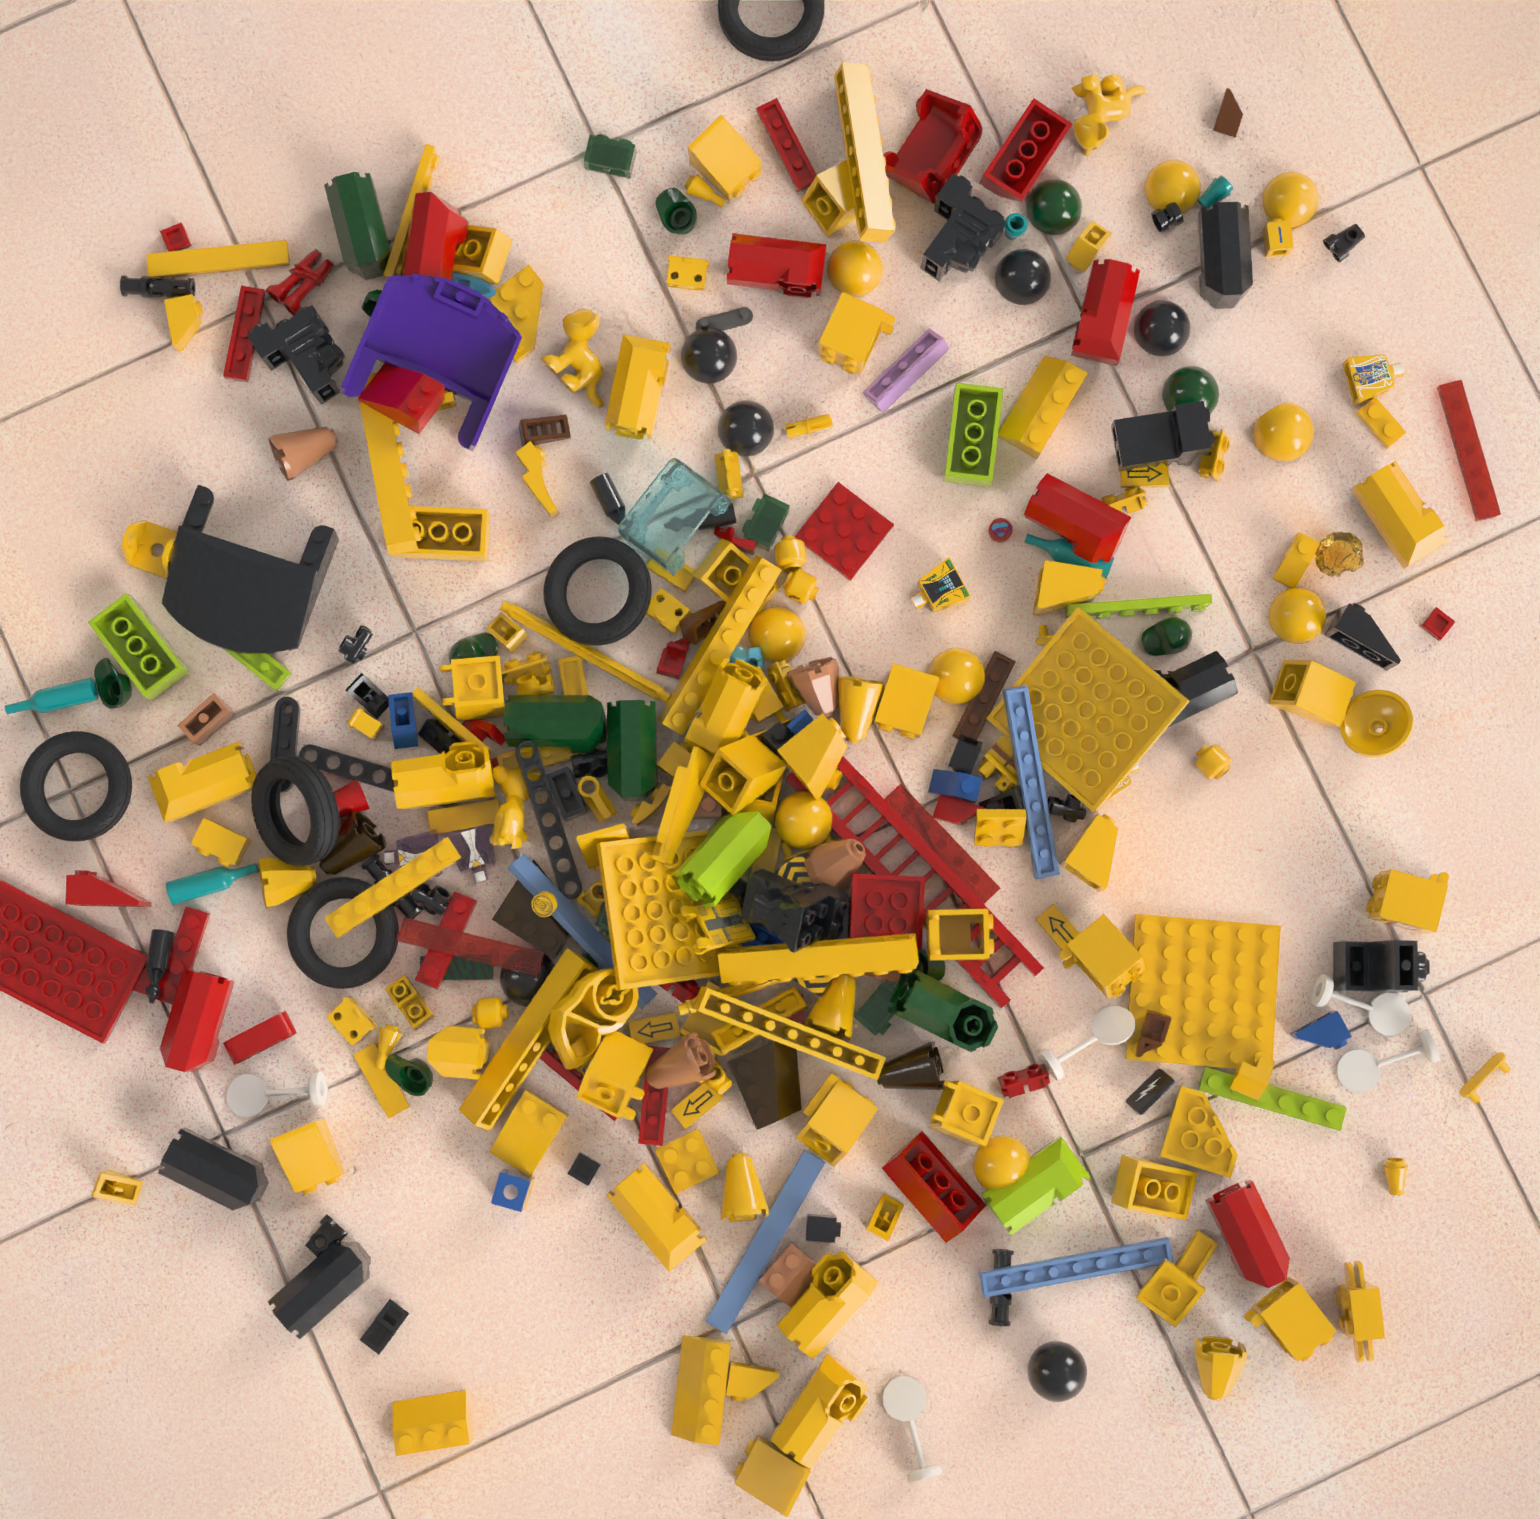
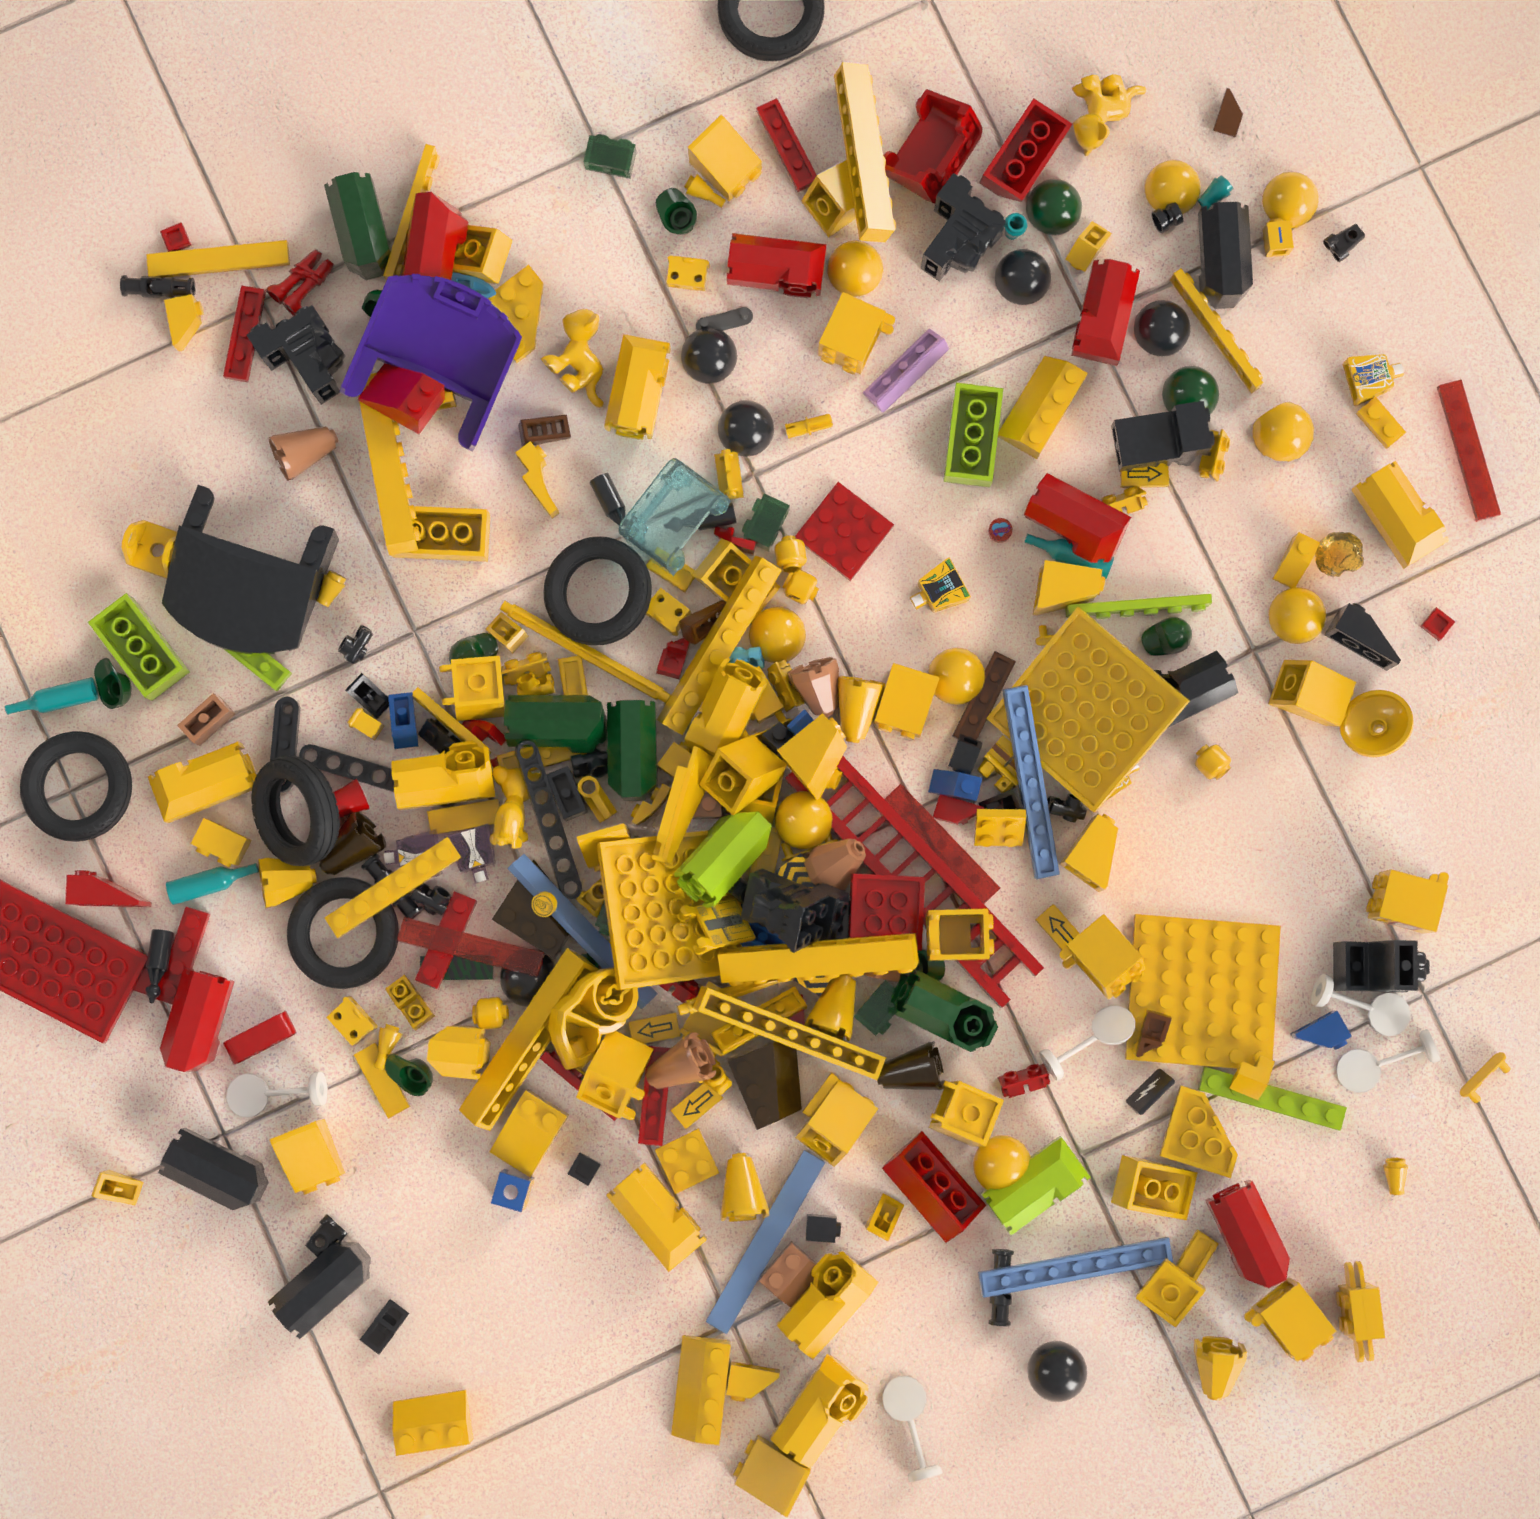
none -> yellow cone [316,570,346,607]
none -> yellow plate [1170,268,1264,394]

